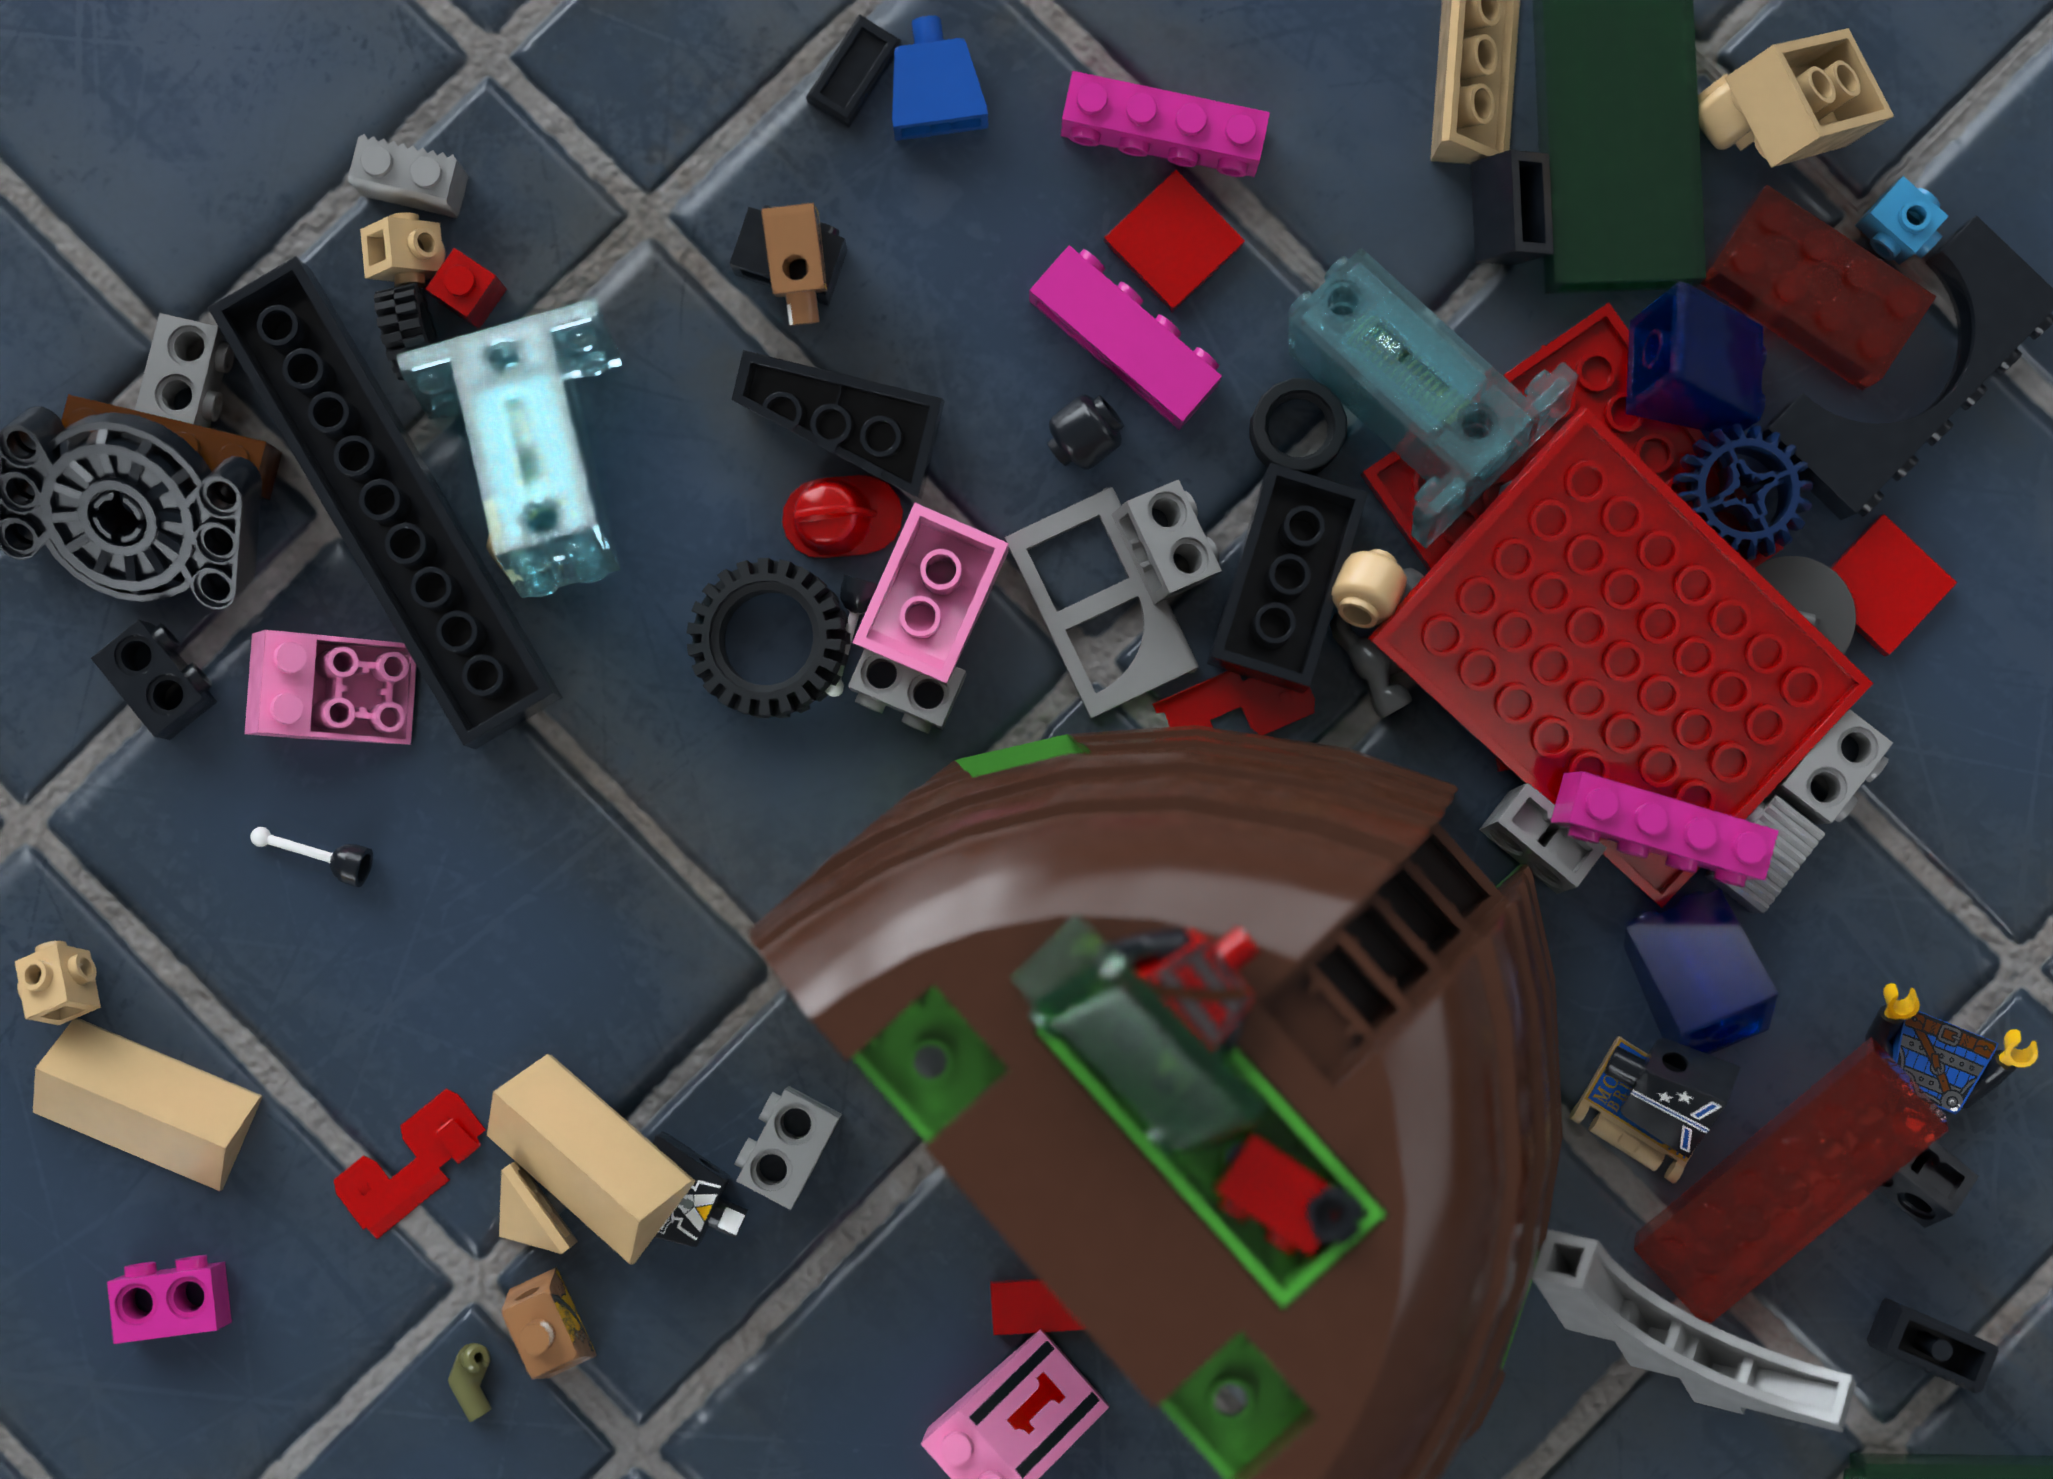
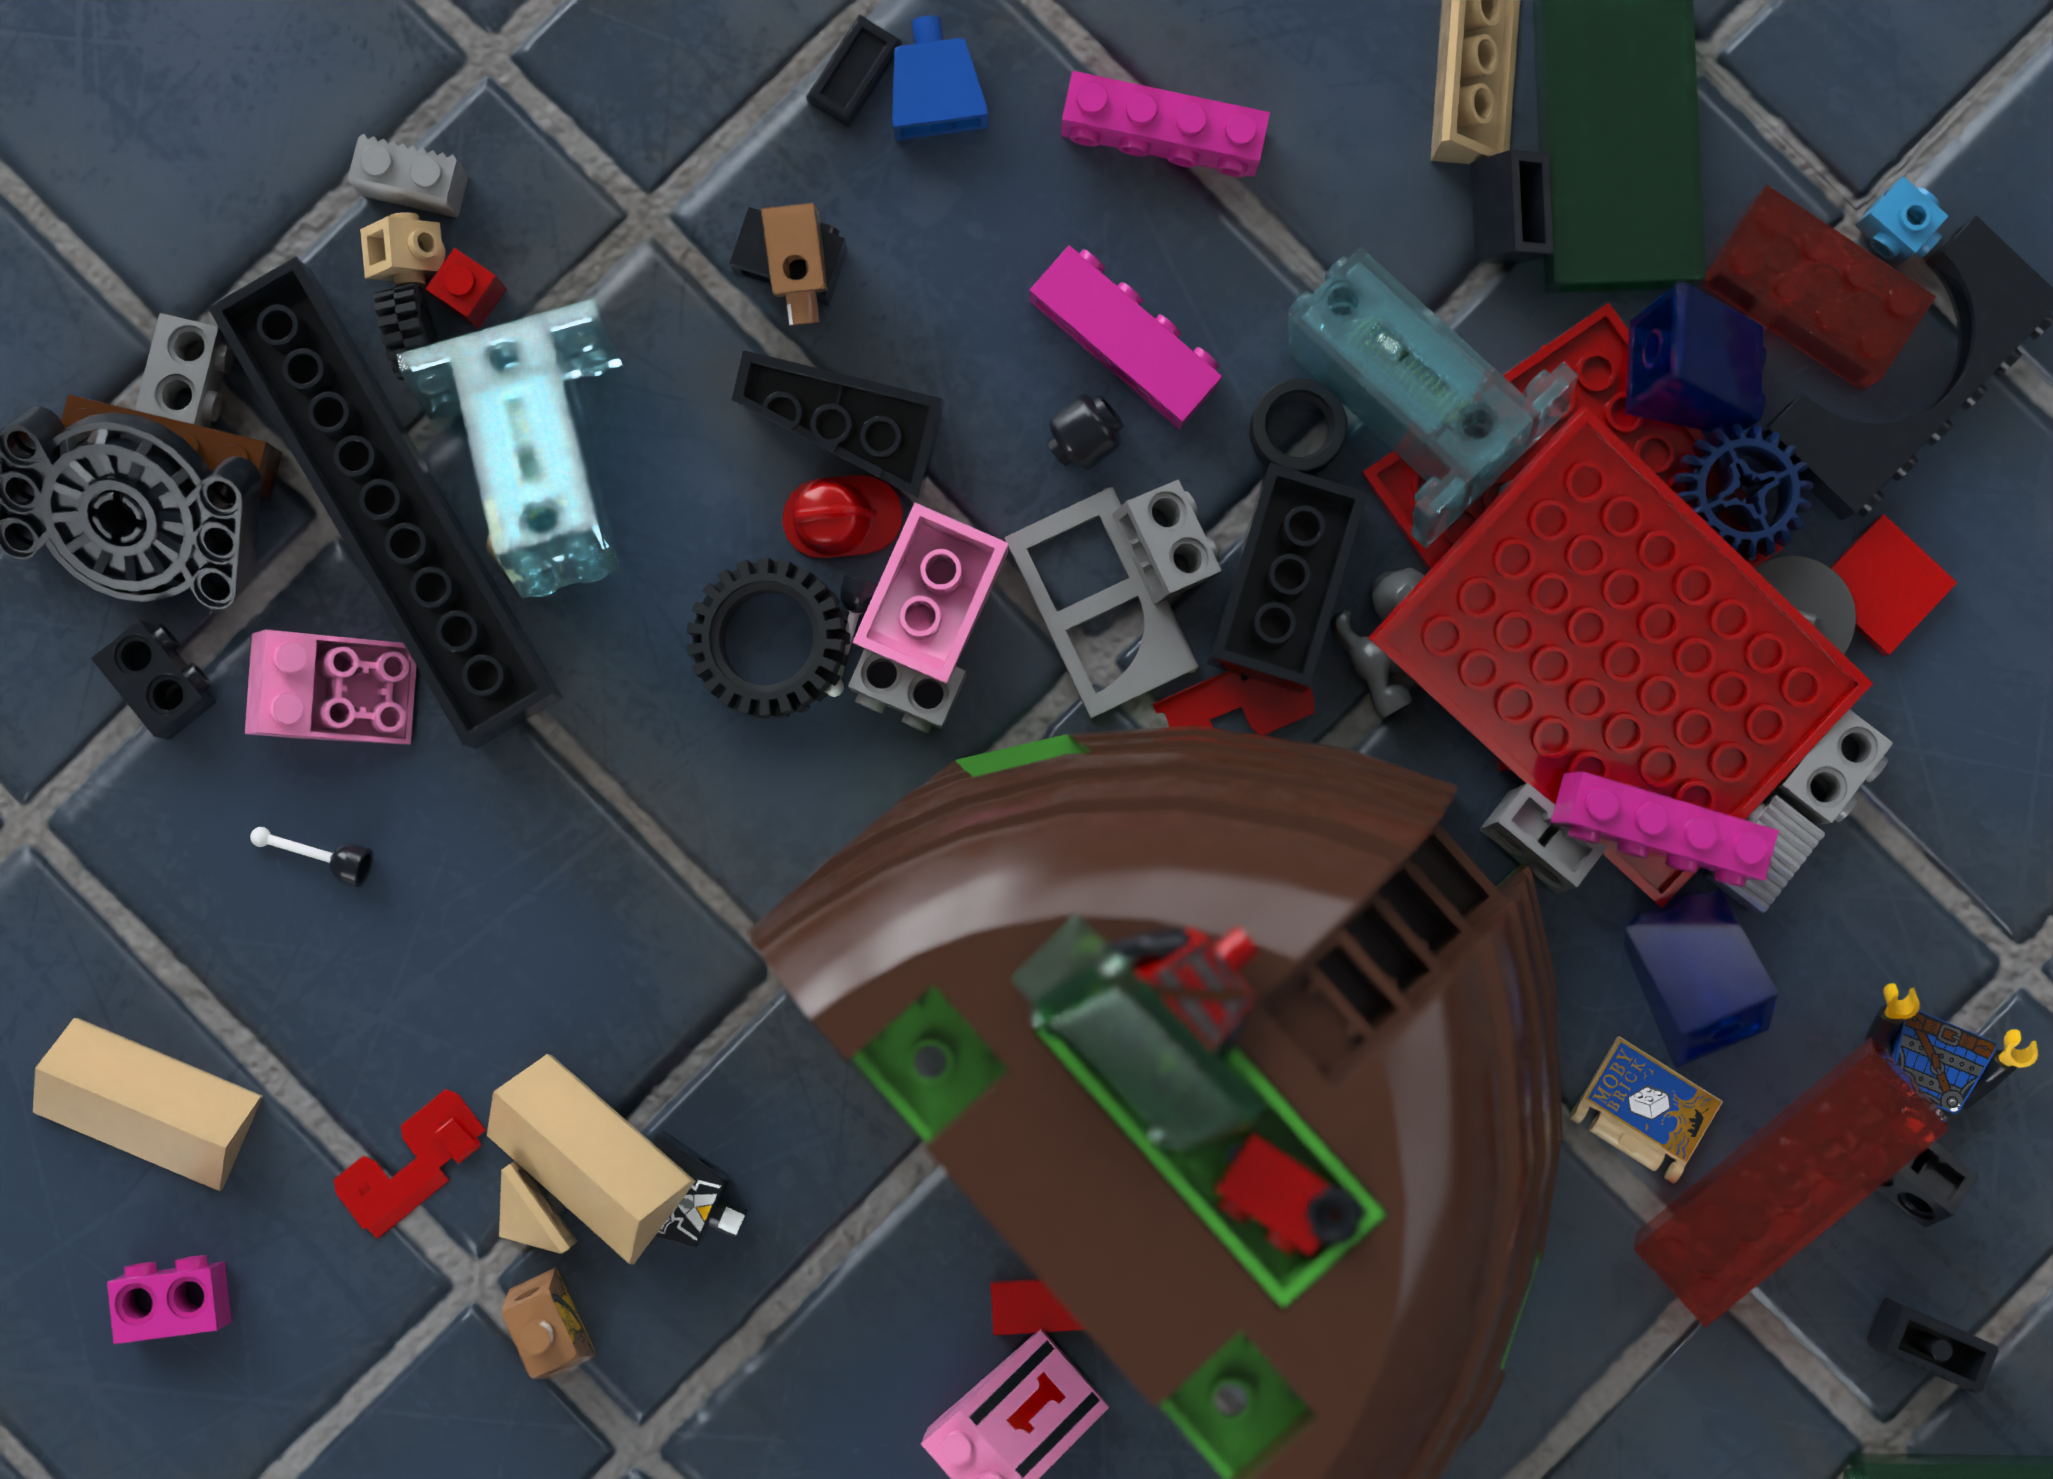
tan brick [15,941,101,1025] -> none
olive arm [448,1343,492,1422] -> none
light grey brick [734,1086,842,1210] -> none
red tile [1103,170,1245,312] -> none
tan head [1332,549,1407,628] -> none
light grey arch [1532,1230,1856,1433] -> none
black torso [1604,1038,1741,1158] -> none
tan head [1693,73,1755,151] -> none
tan brick [1725,28,1894,168] -> none

